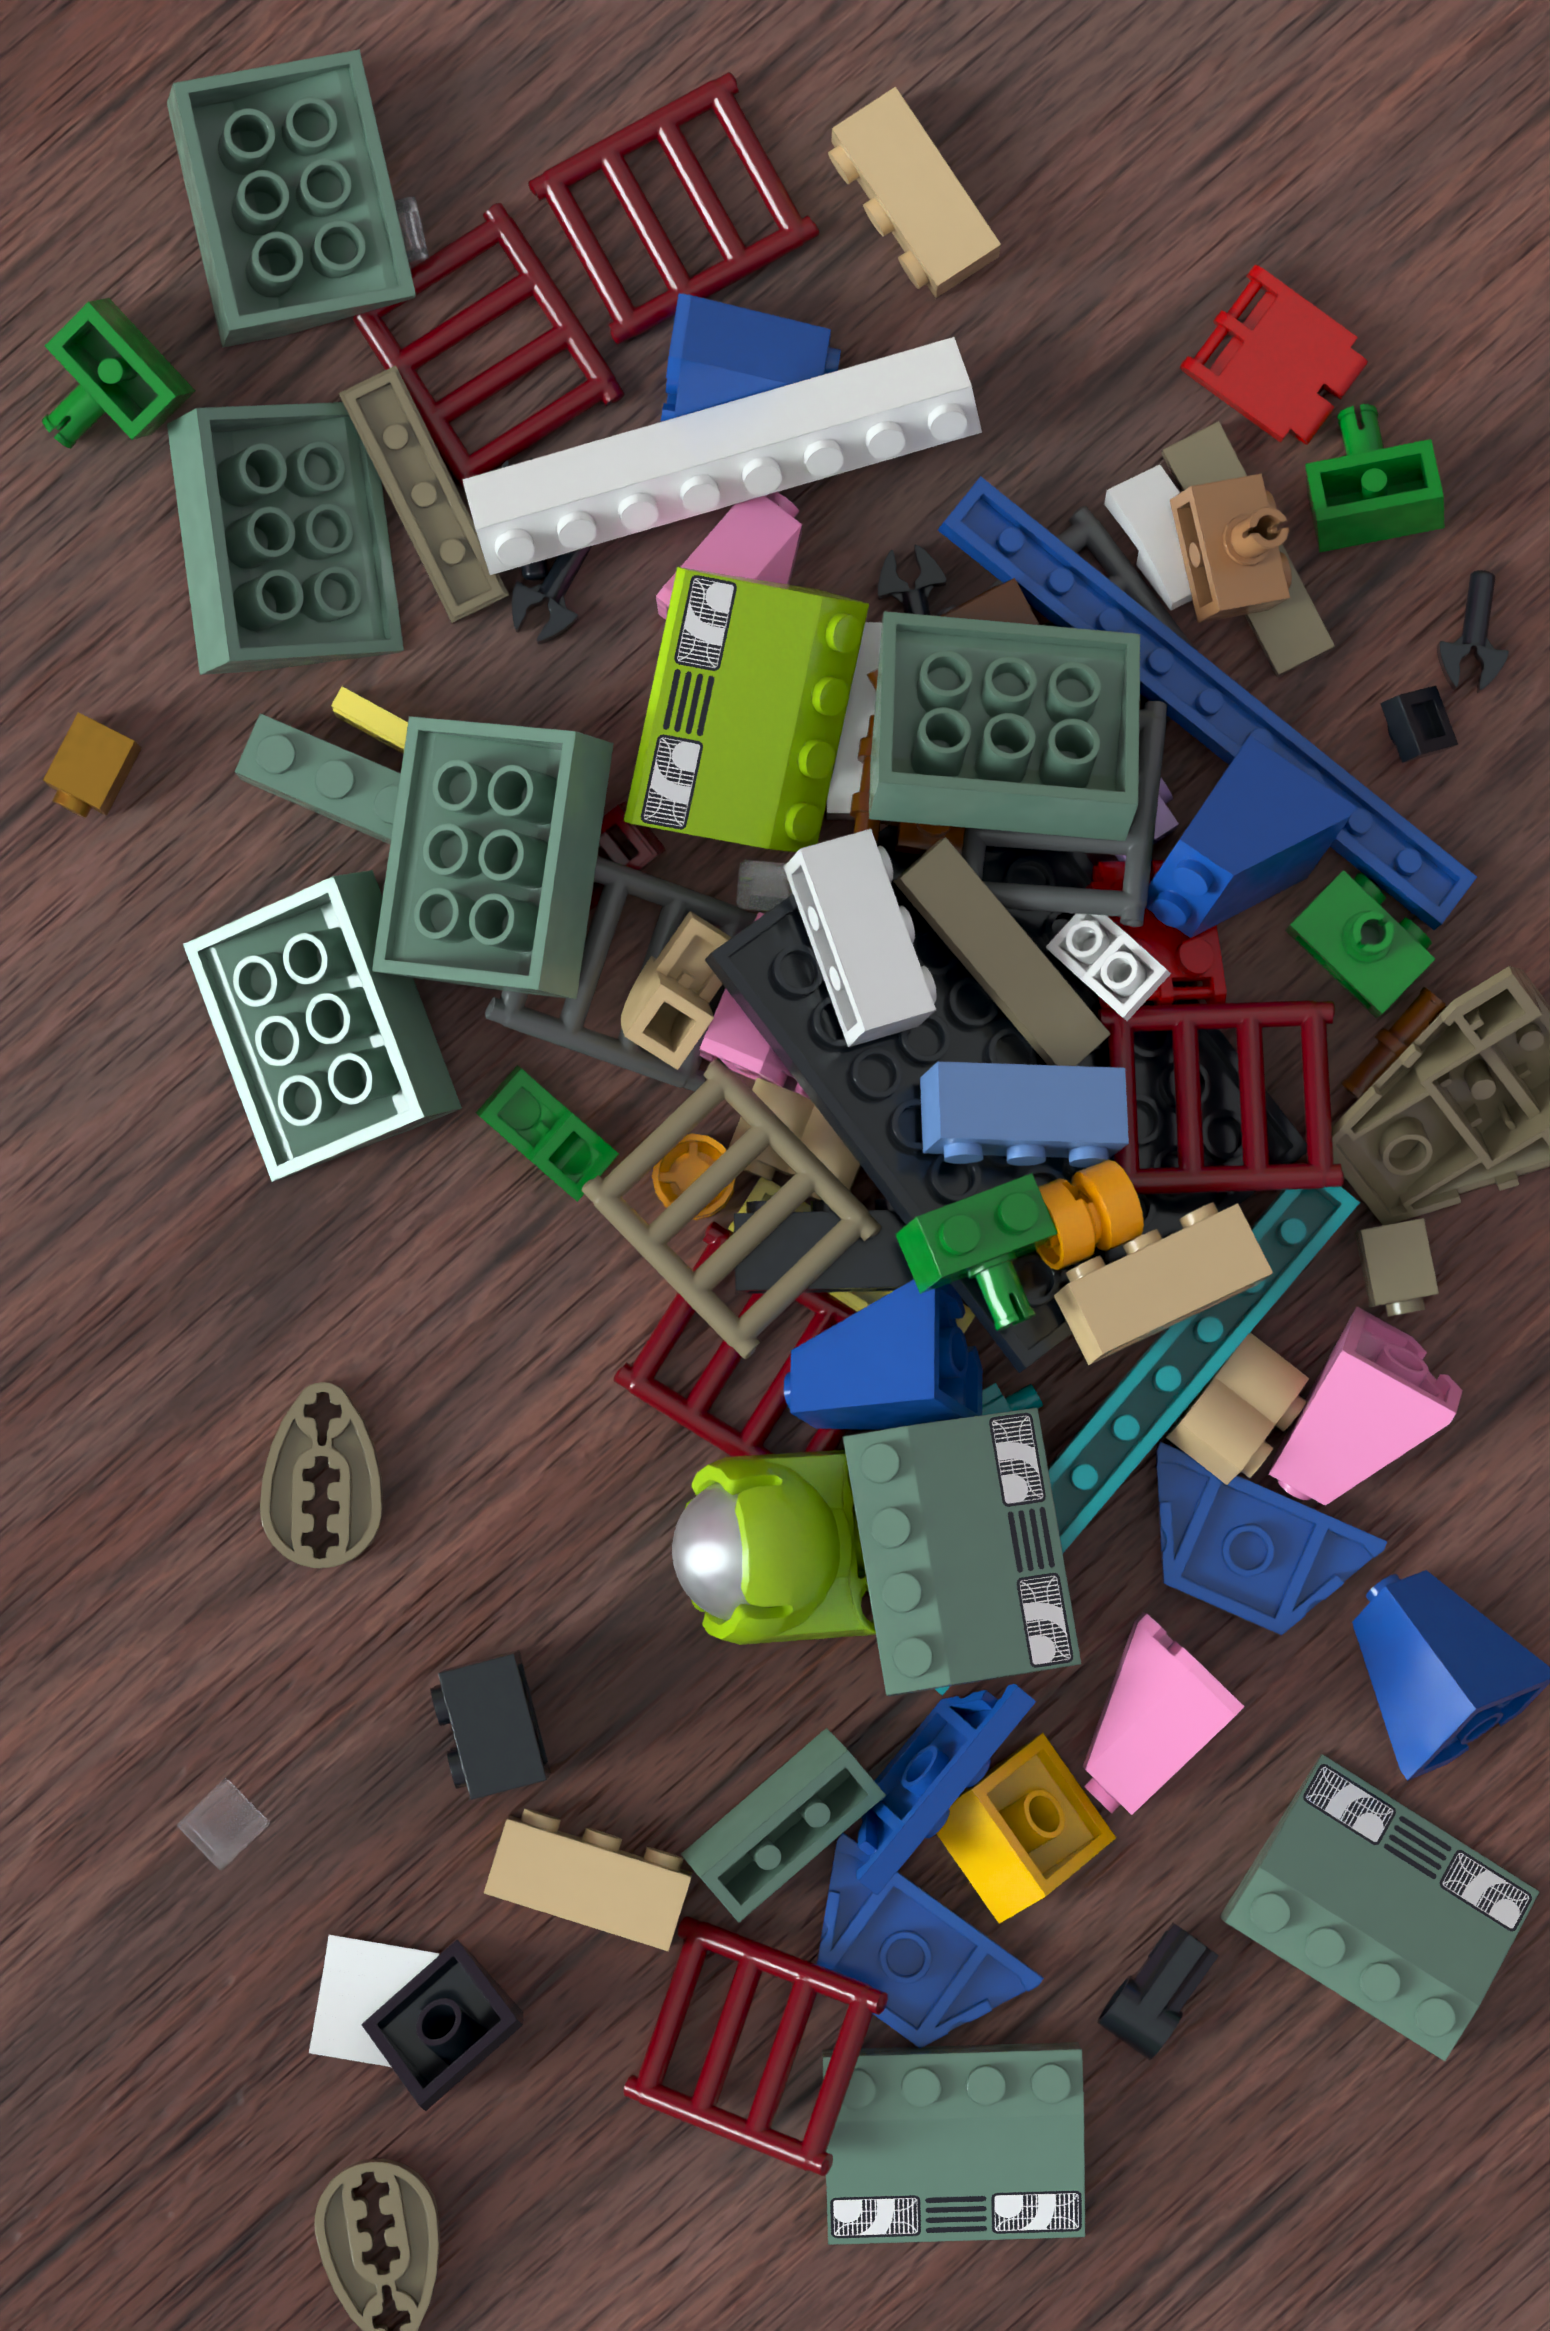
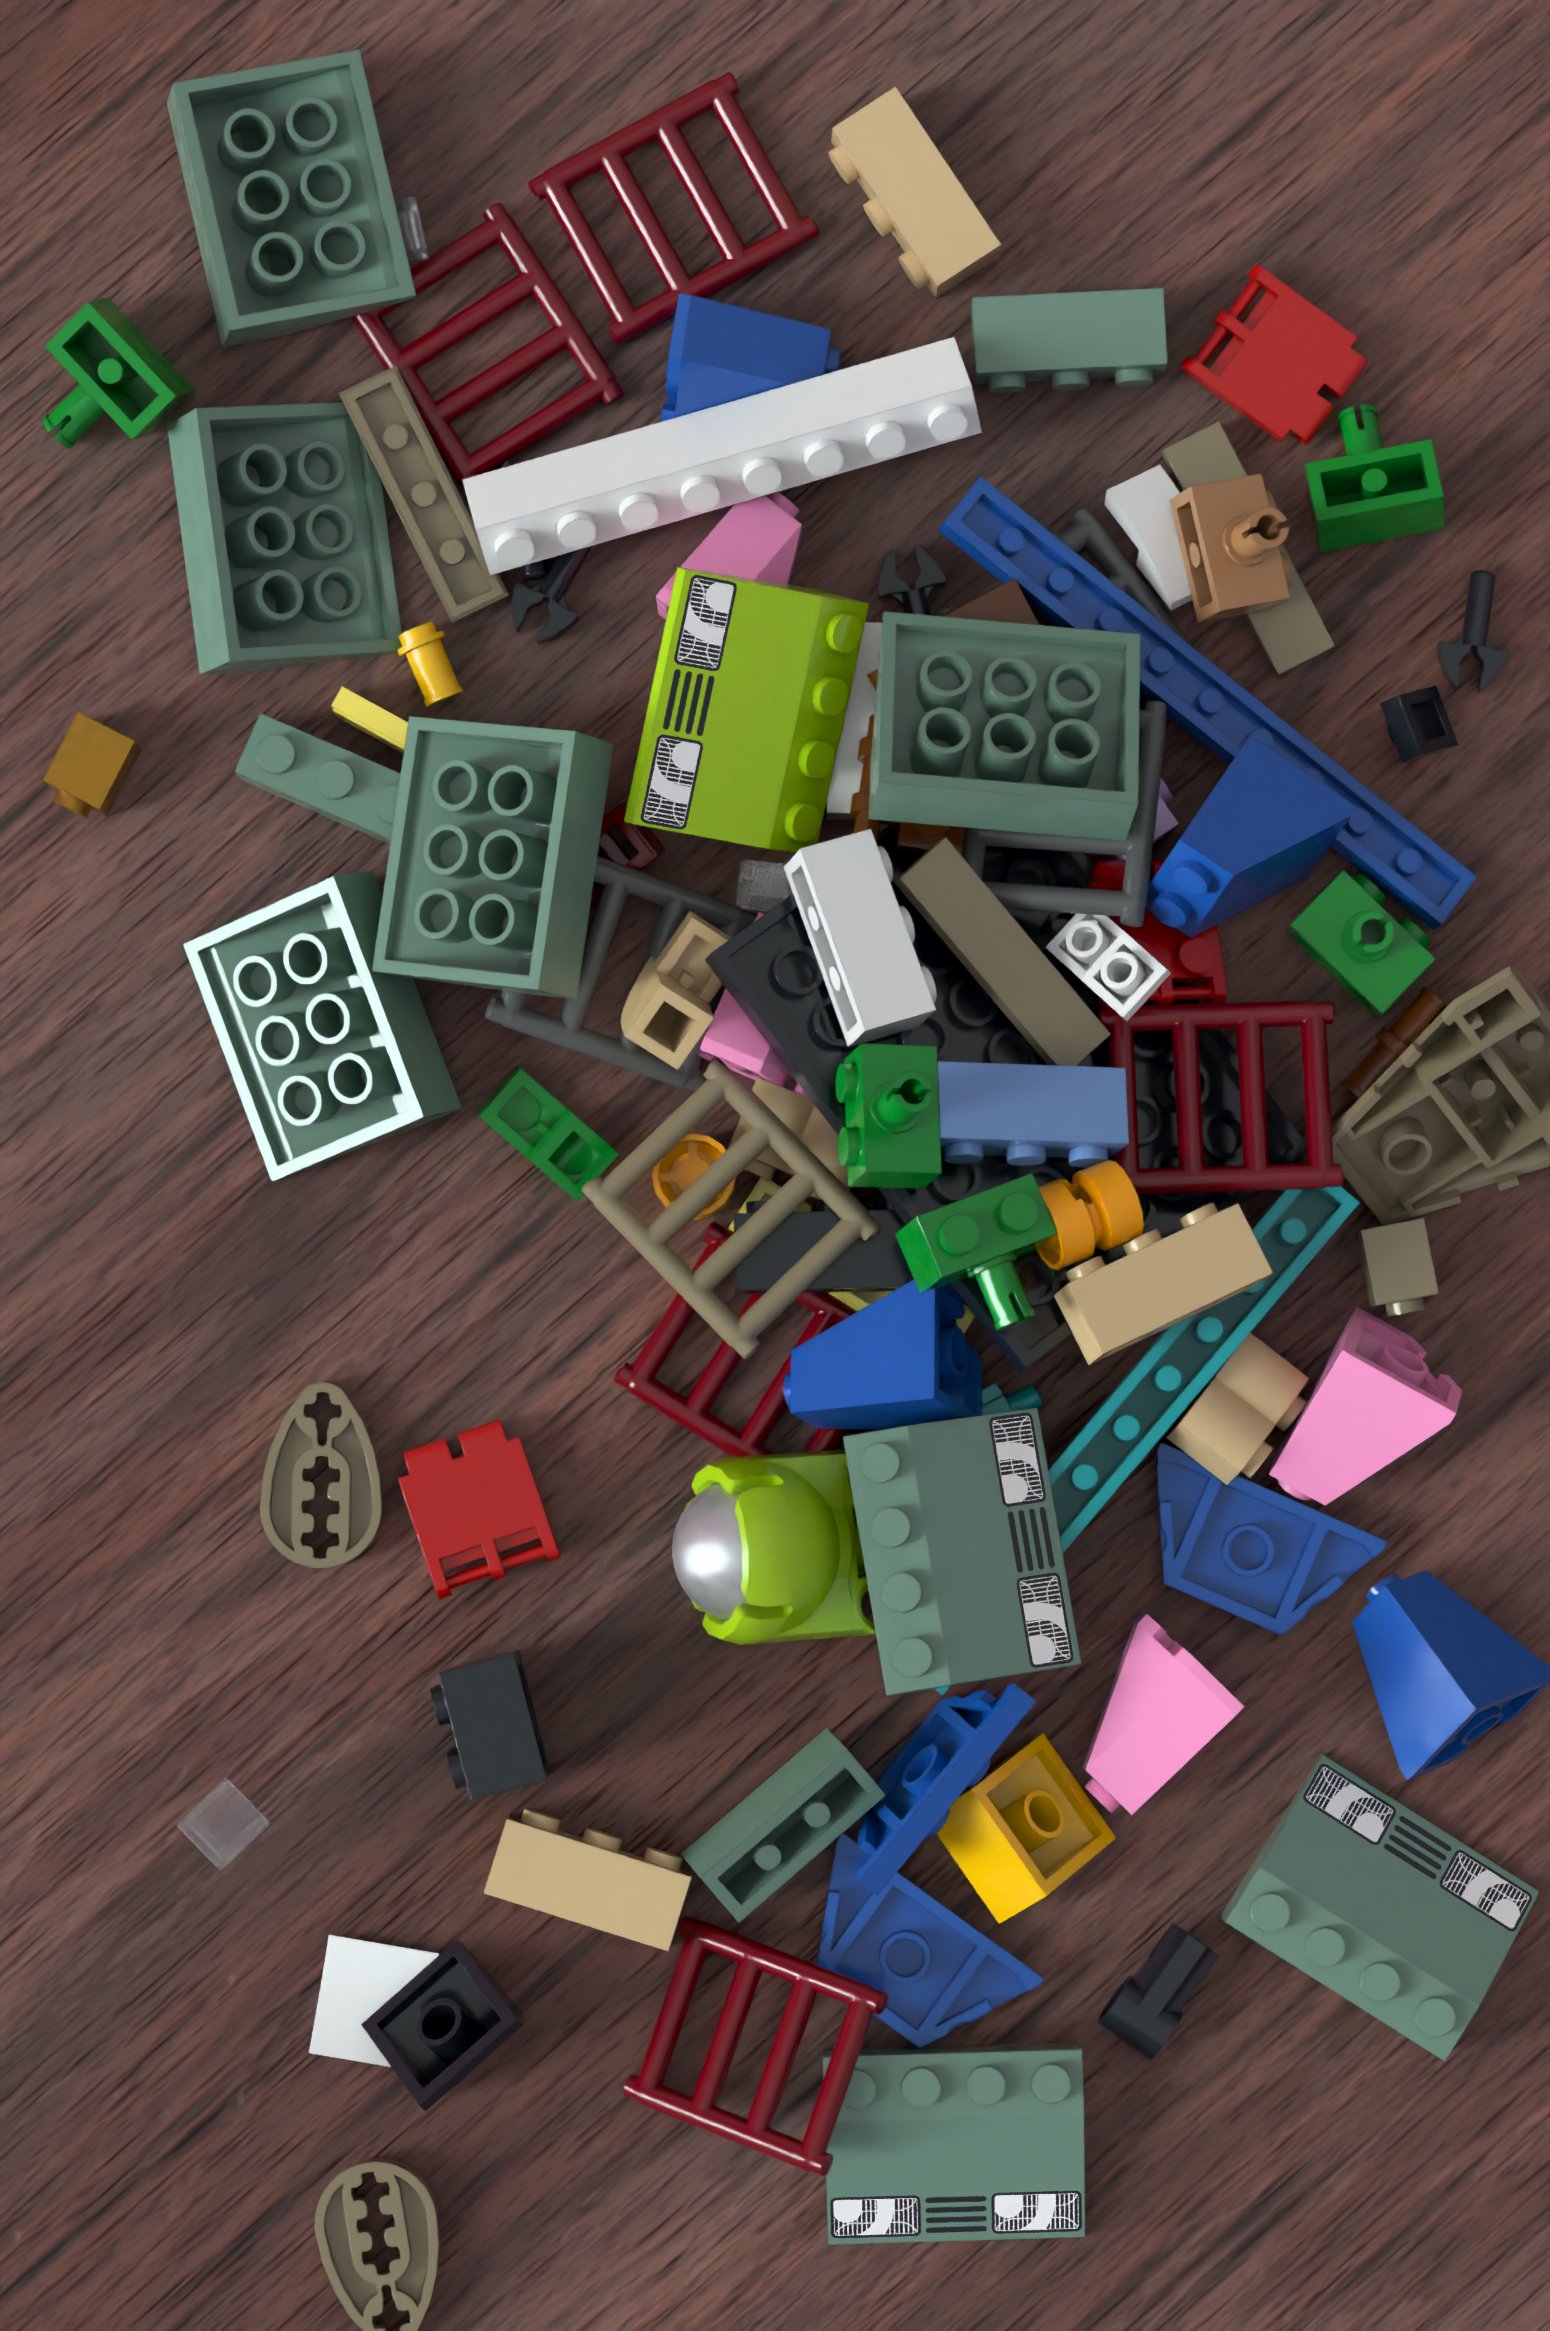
none -> yellow pin [397,621,464,707]
none -> red plate [398,1419,561,1600]
none -> green brick [836,1043,942,1189]
none -> sand green brick [970,288,1167,393]

